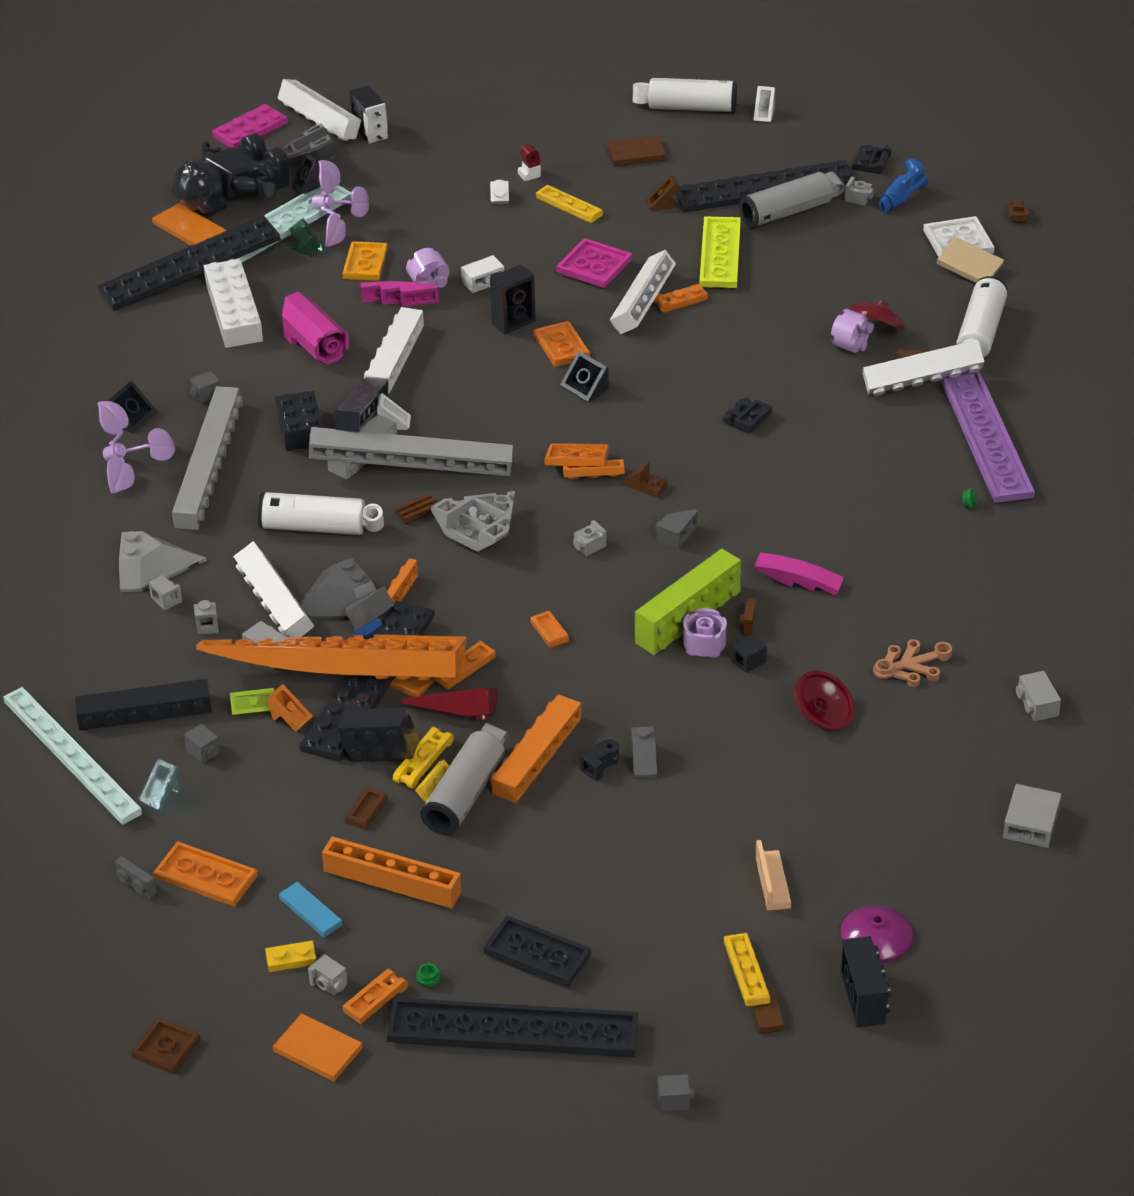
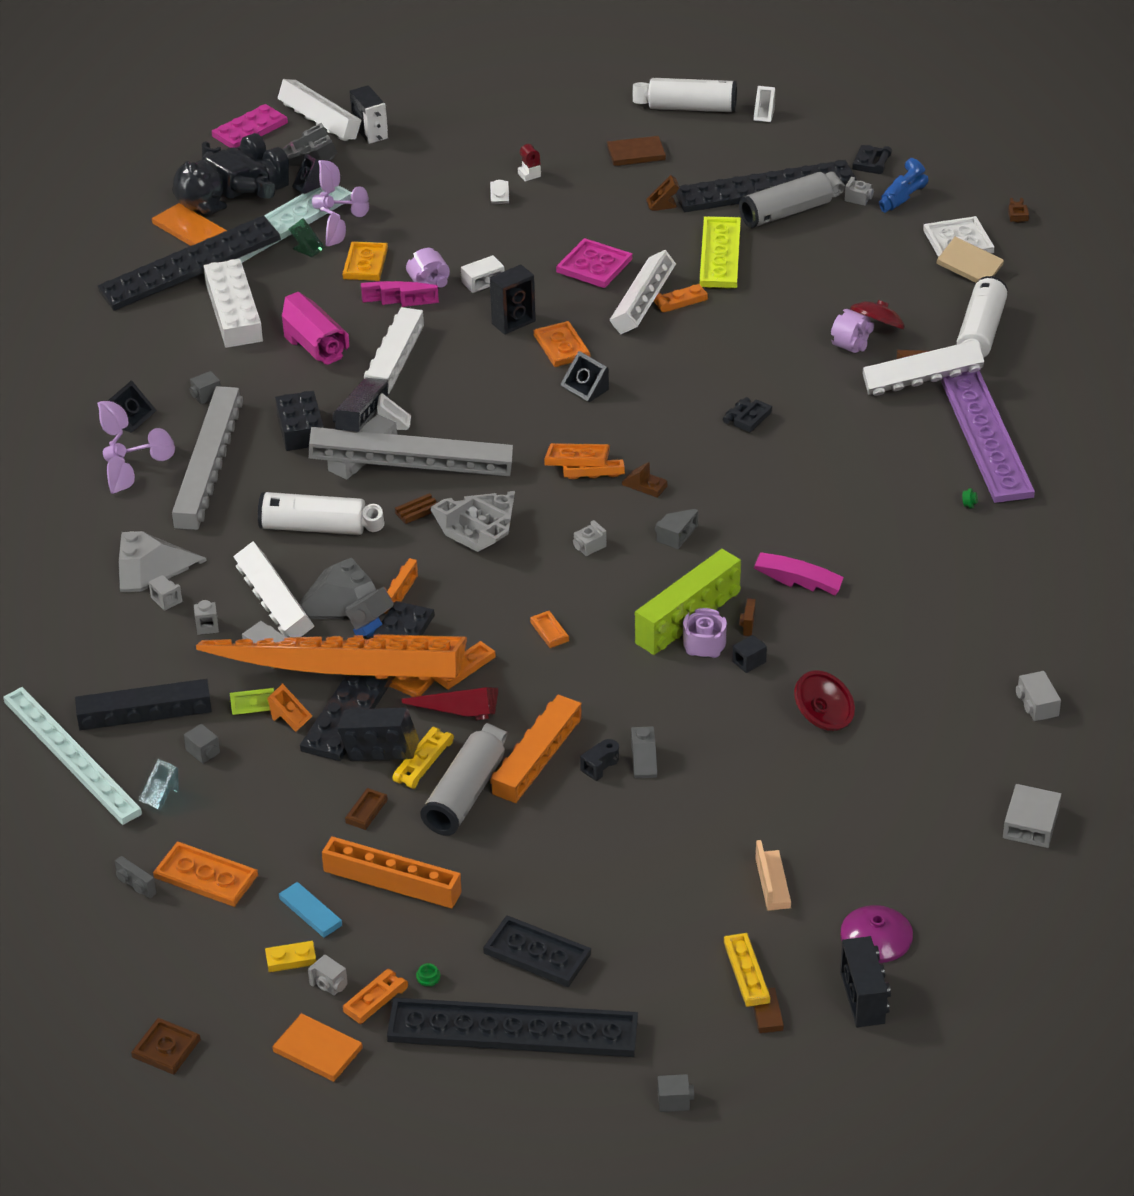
yellow plate [415,760,450,803] -> none
yellow tile [536,185,603,223] -> none
nougat plant [873,639,952,687] -> none

